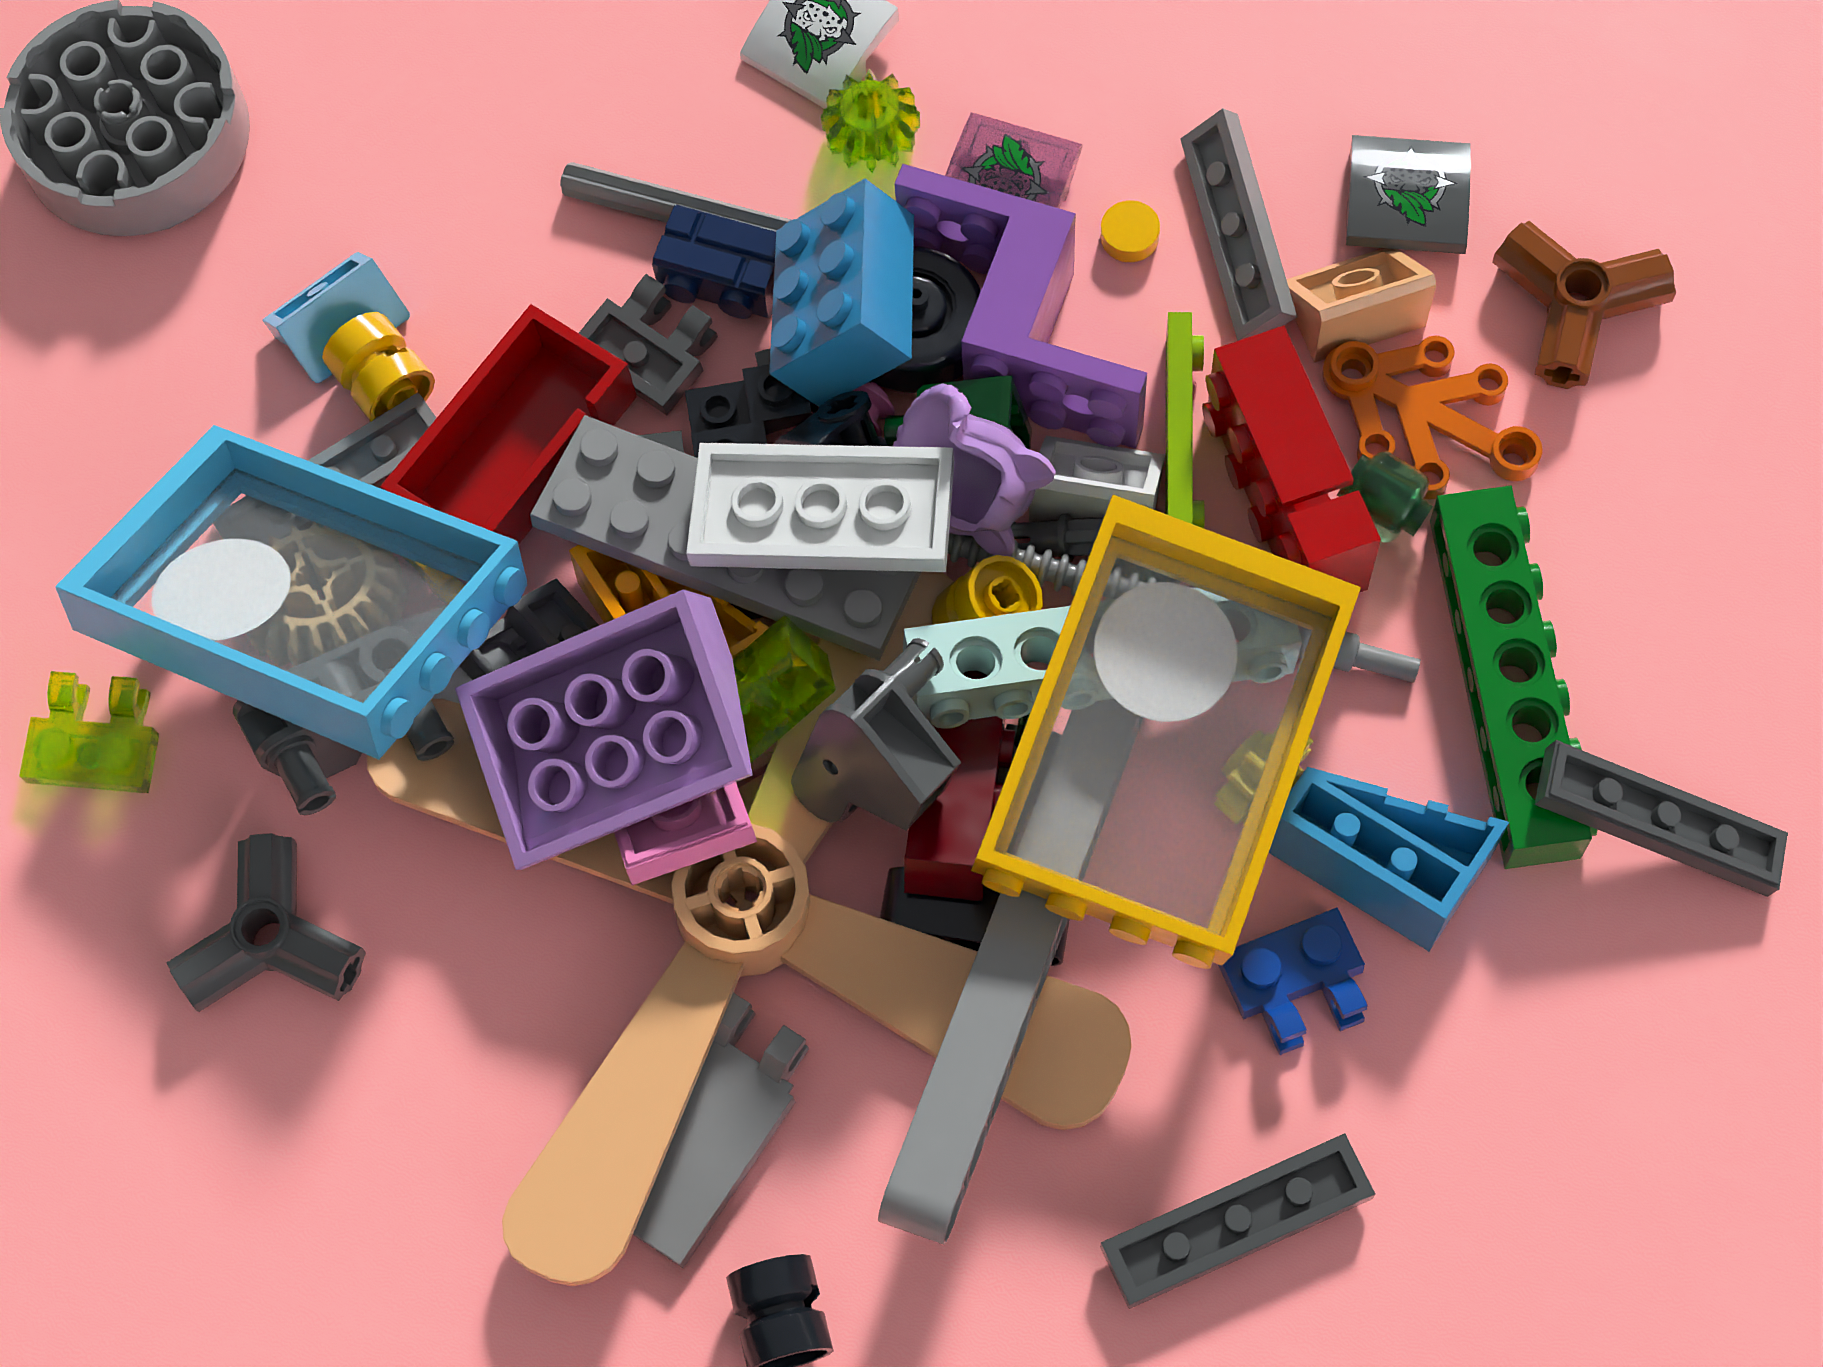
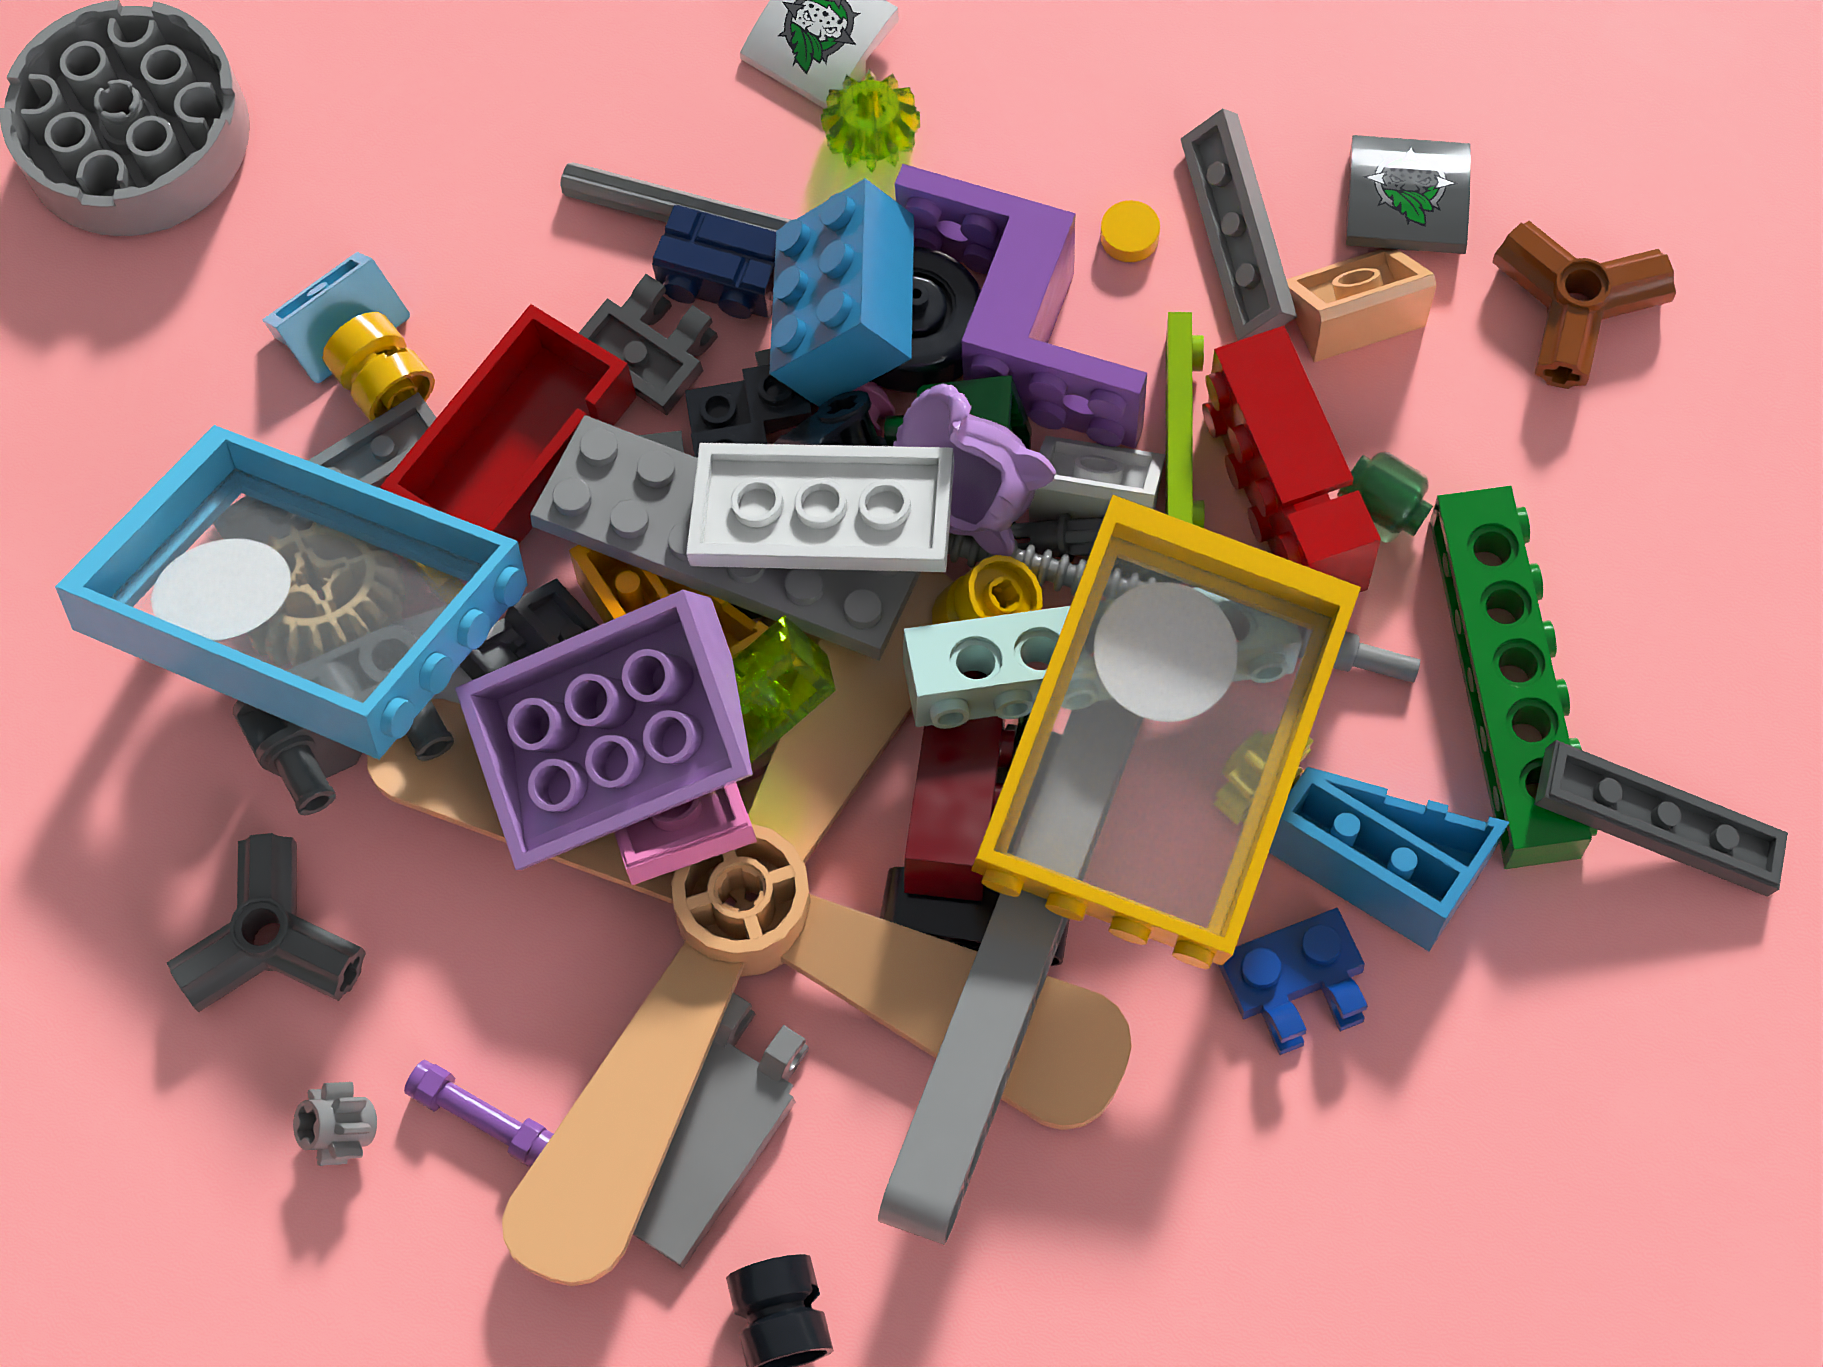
clear neon green plate [19,671,159,794] -> none
dark grey piece [791,638,961,831] -> none
clear purple slope [945,112,1083,209] -> none
dark grey plate [1100,1133,1376,1309] -> none
orange plant [1322,335,1543,500] -> none
none -> light grey gear [293,1082,377,1166]
none -> medium lavender bar [404,1059,554,1167]

